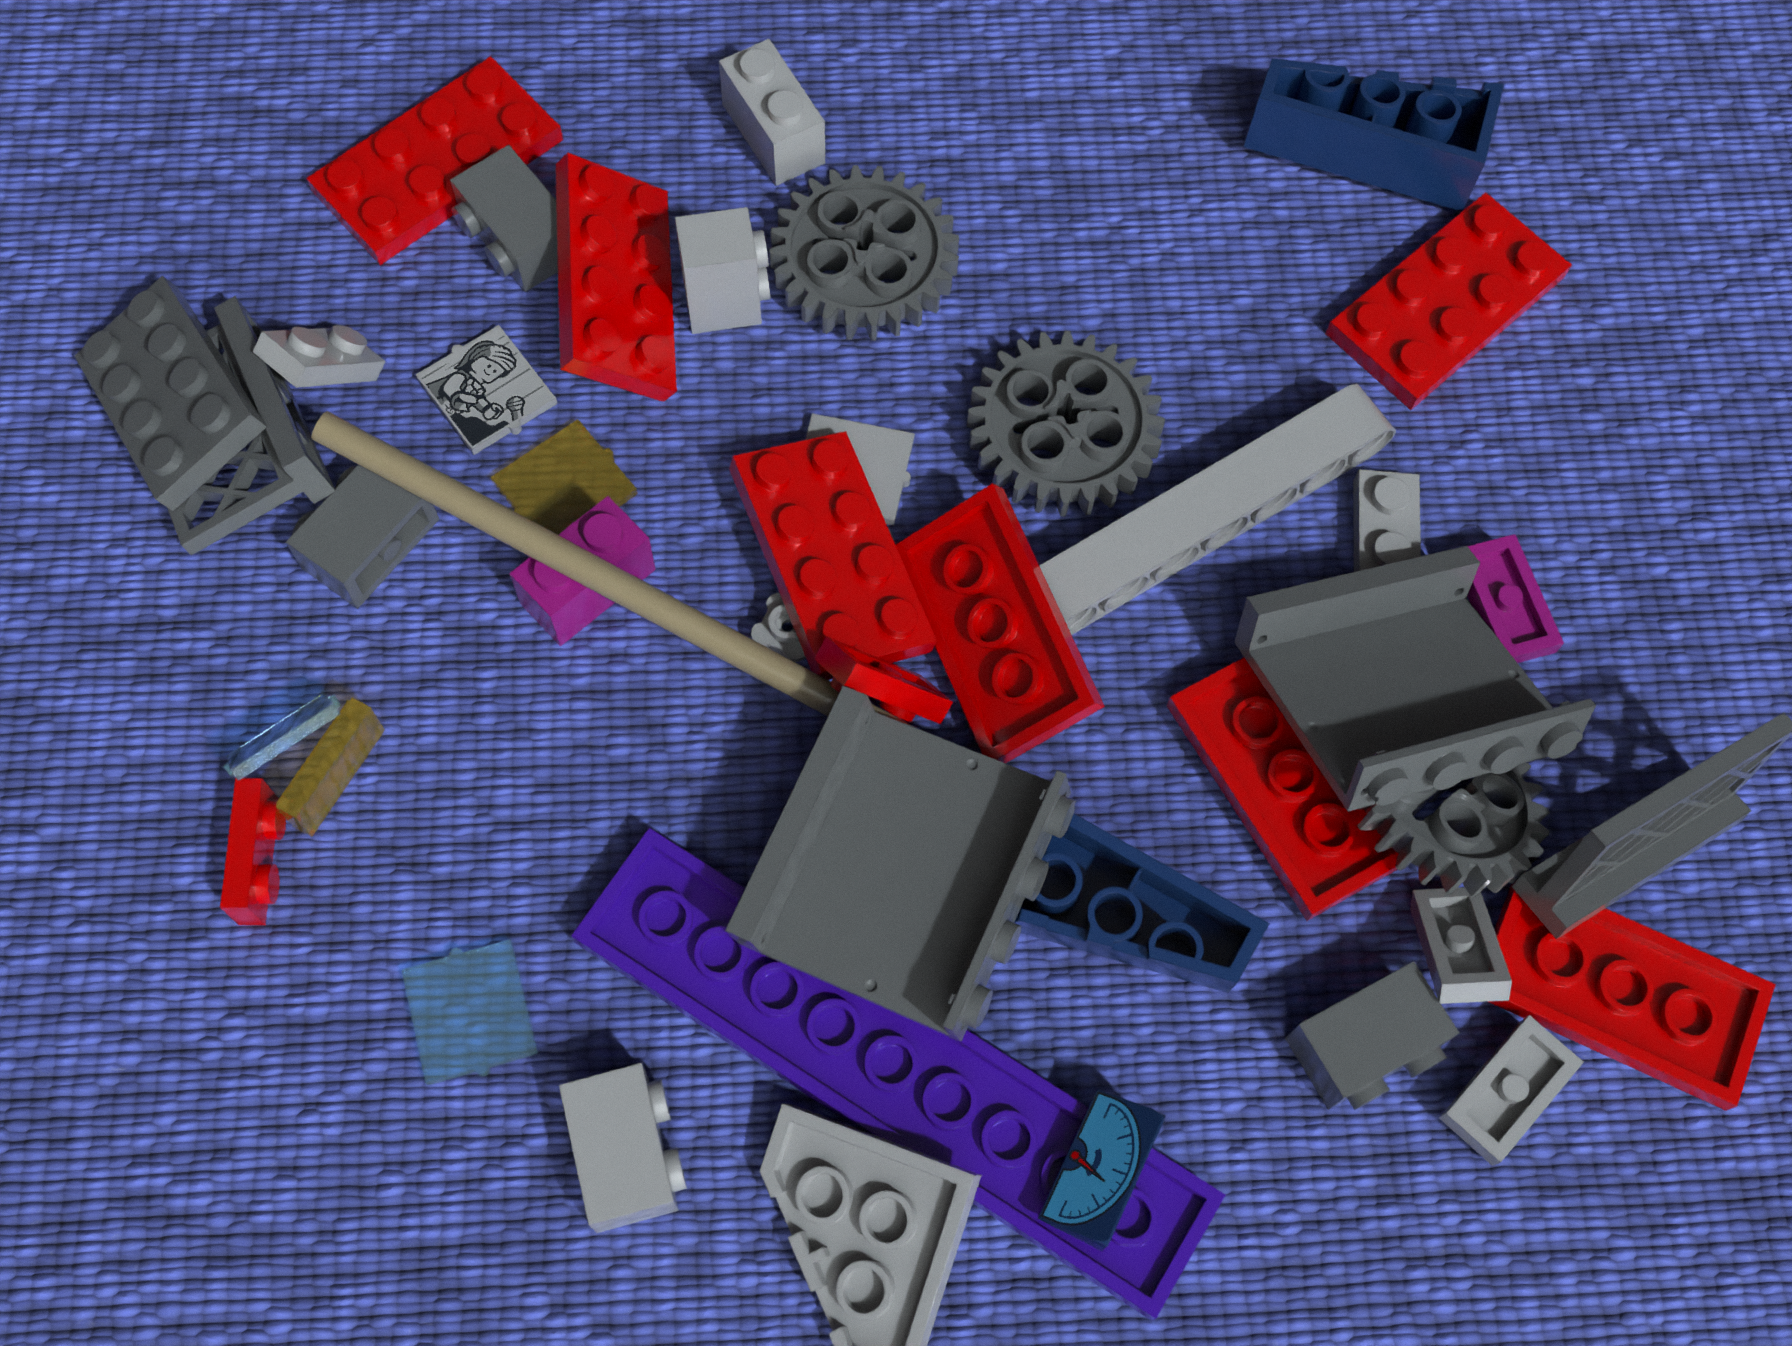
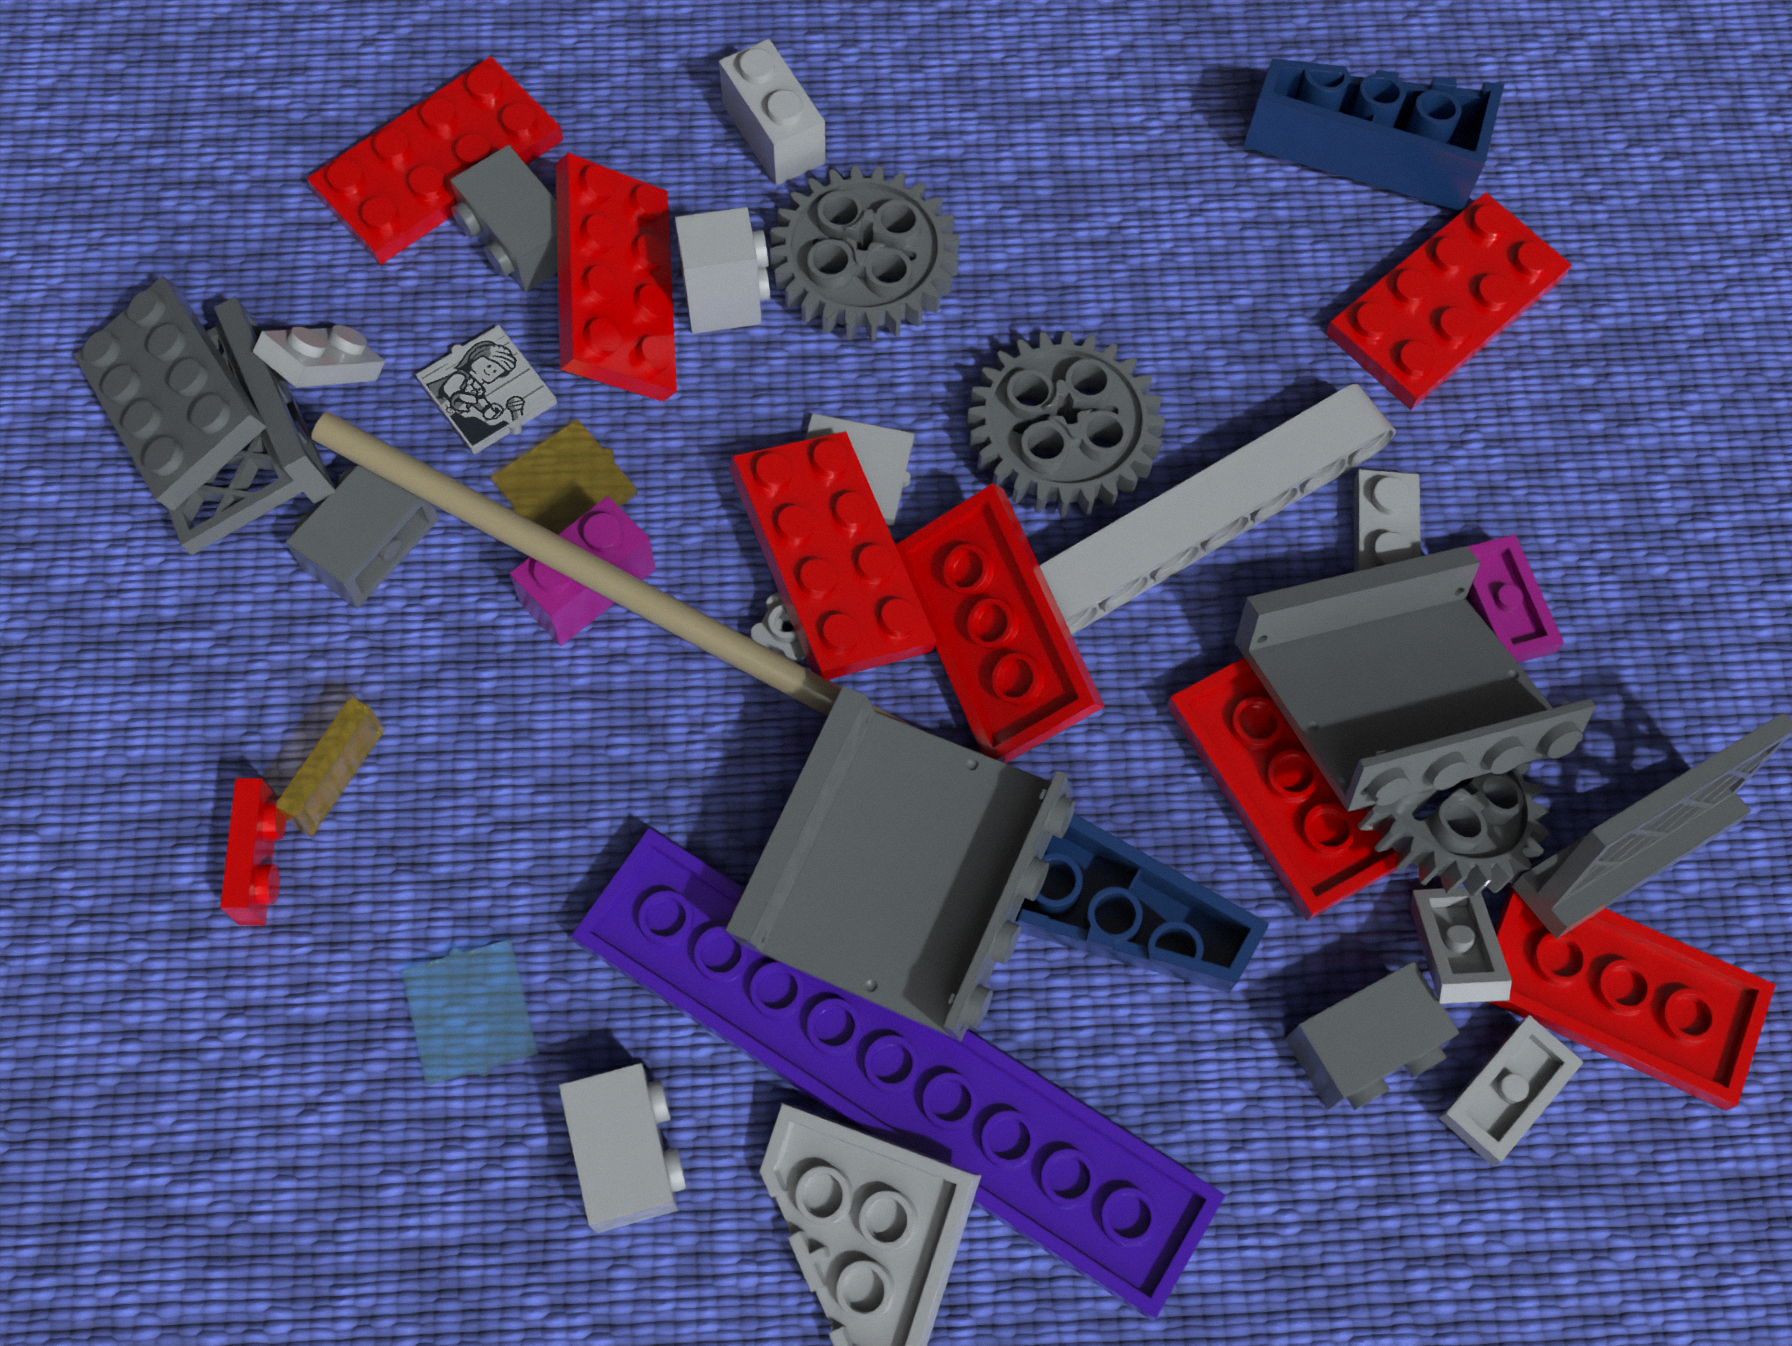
clear light blue piece [223,693,341,781] -> none
red plate [814,636,953,724] -> none
slope [1037,1089,1166,1251] -> none

